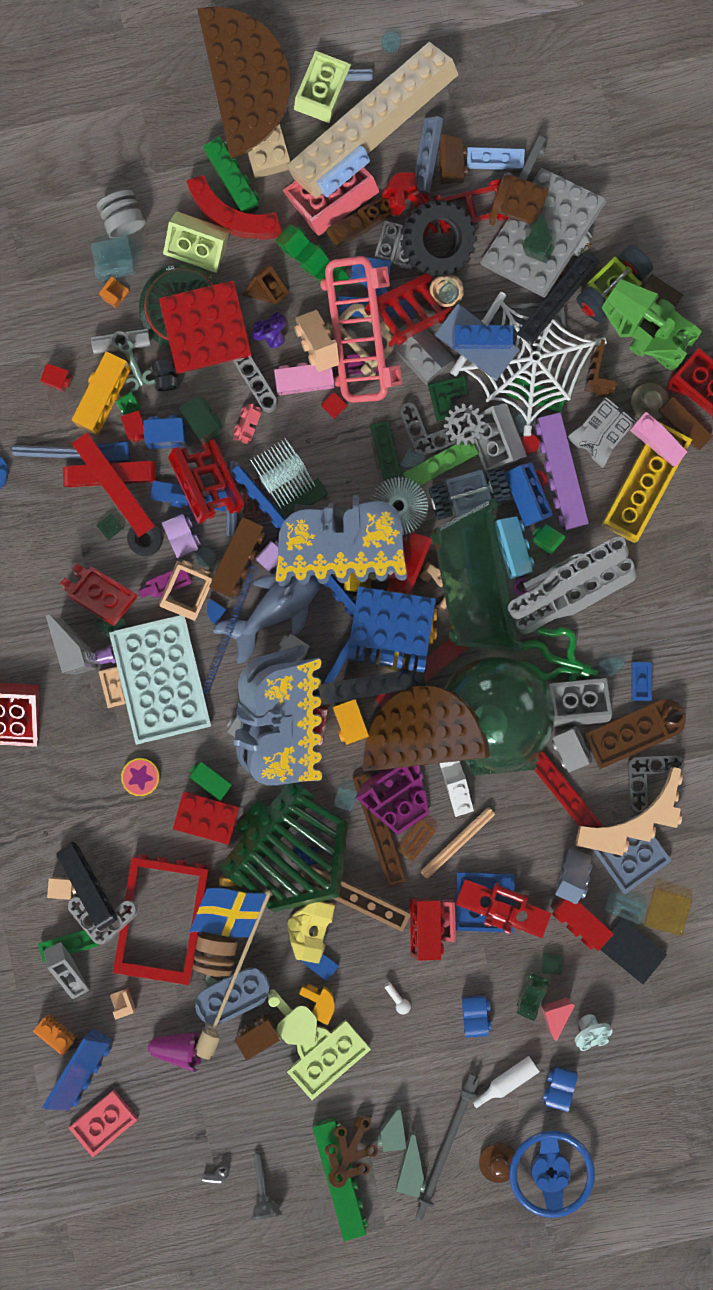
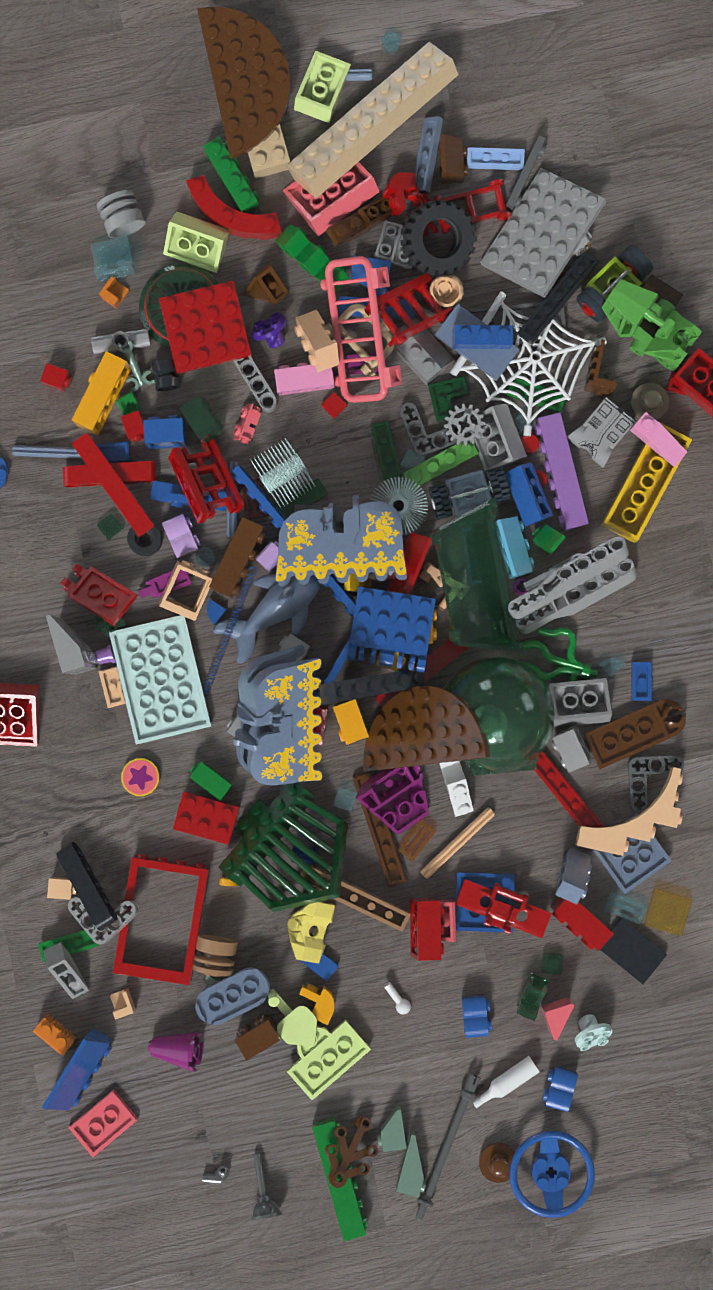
flag [189,888,272,1060] -> none
light blue plate [317,145,370,197] -> none
clear light blue tile [439,283,458,303] -> none
reddish brown piece [489,171,549,226] -> none
clear green slope [523,214,555,264] -> none
reddish brown tile [658,396,712,450] -> none

